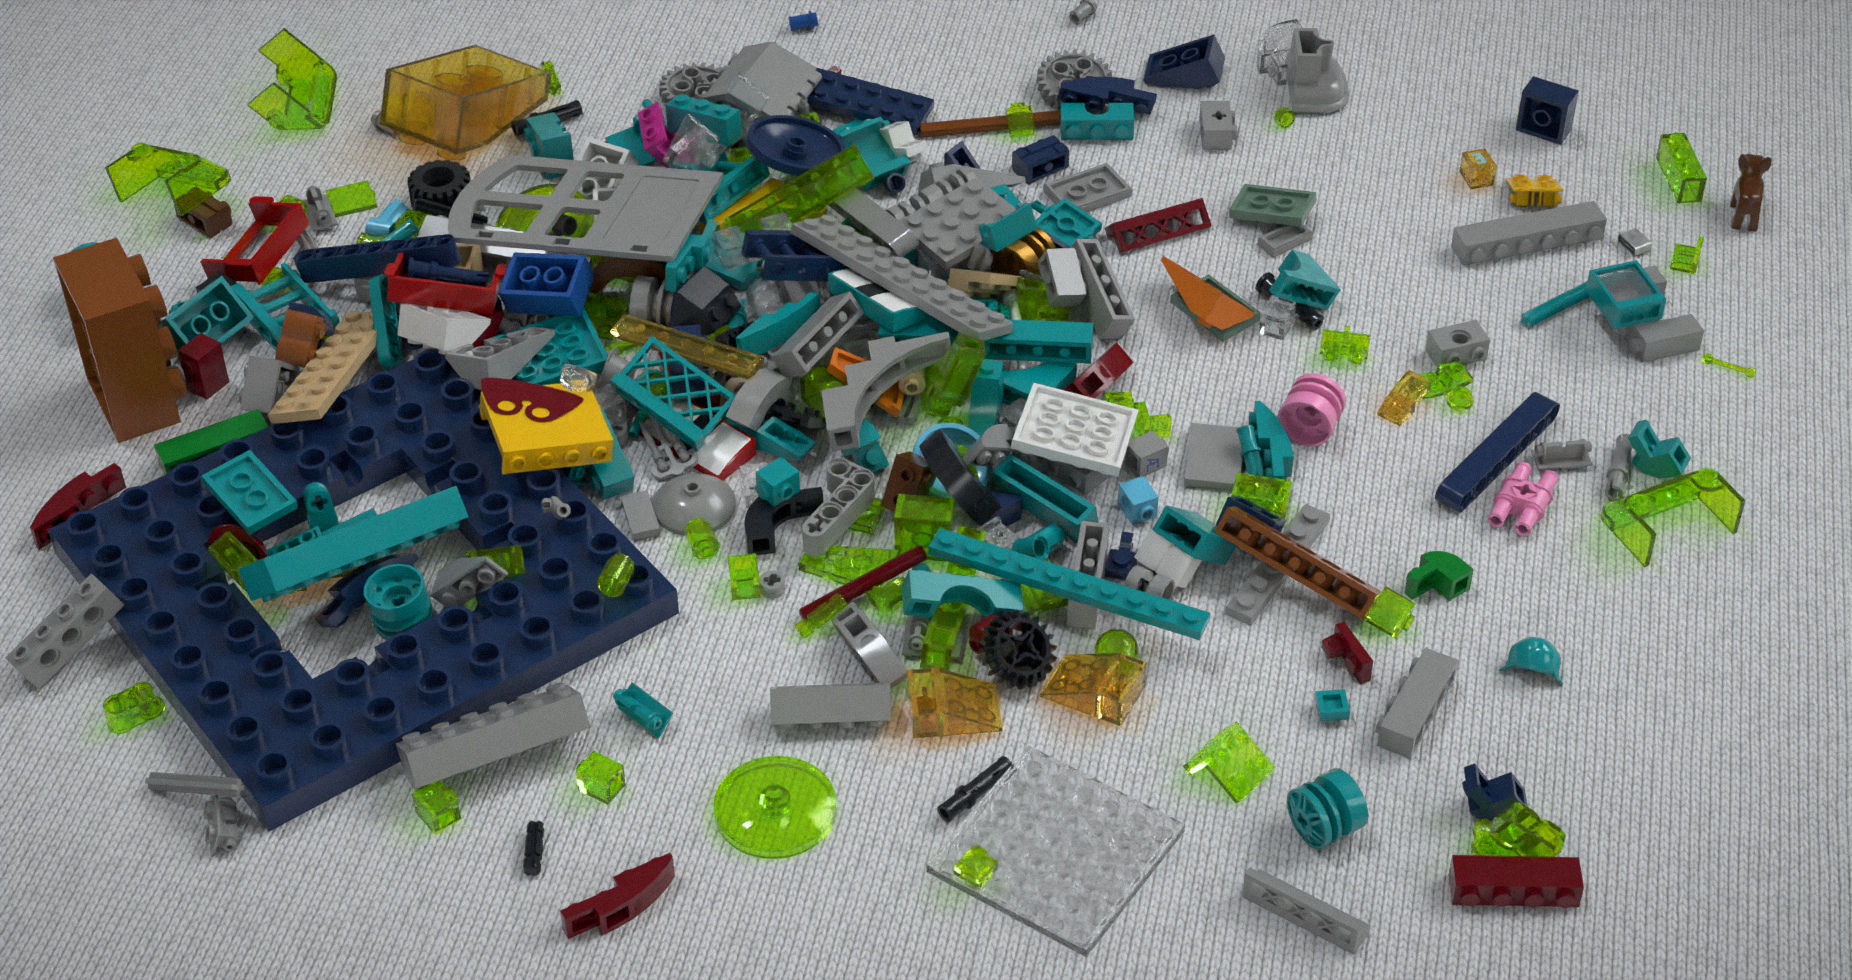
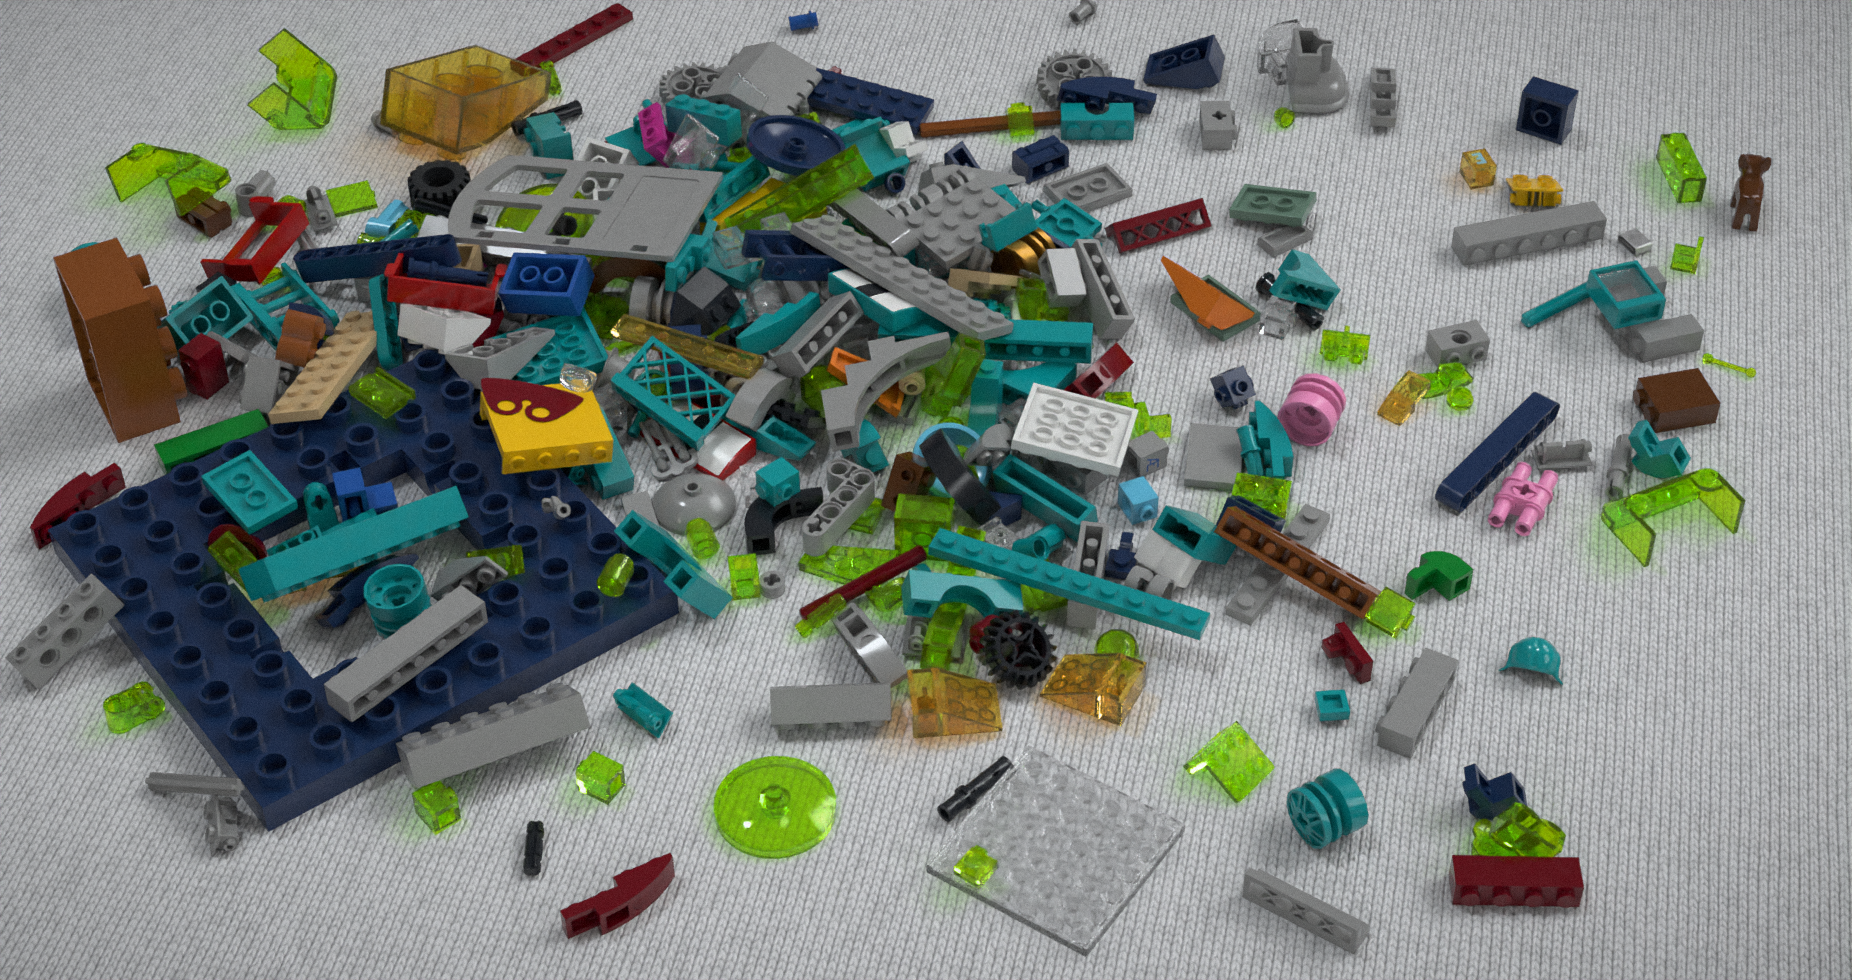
none -> light grey tile [207,331,258,363]
none -> light grey piece [235,170,276,216]
none -> light grey brick [324,585,488,722]
none -> blue brick [332,467,398,522]
none -> clear neon green plate [349,367,416,419]
none -> dark red plate [511,3,633,78]
none -> teal arch [614,509,733,619]
none -> dark blue brick [1210,365,1256,409]
none -> light grey slope [1370,67,1396,127]
none -> reddish brown brick [1633,368,1721,433]

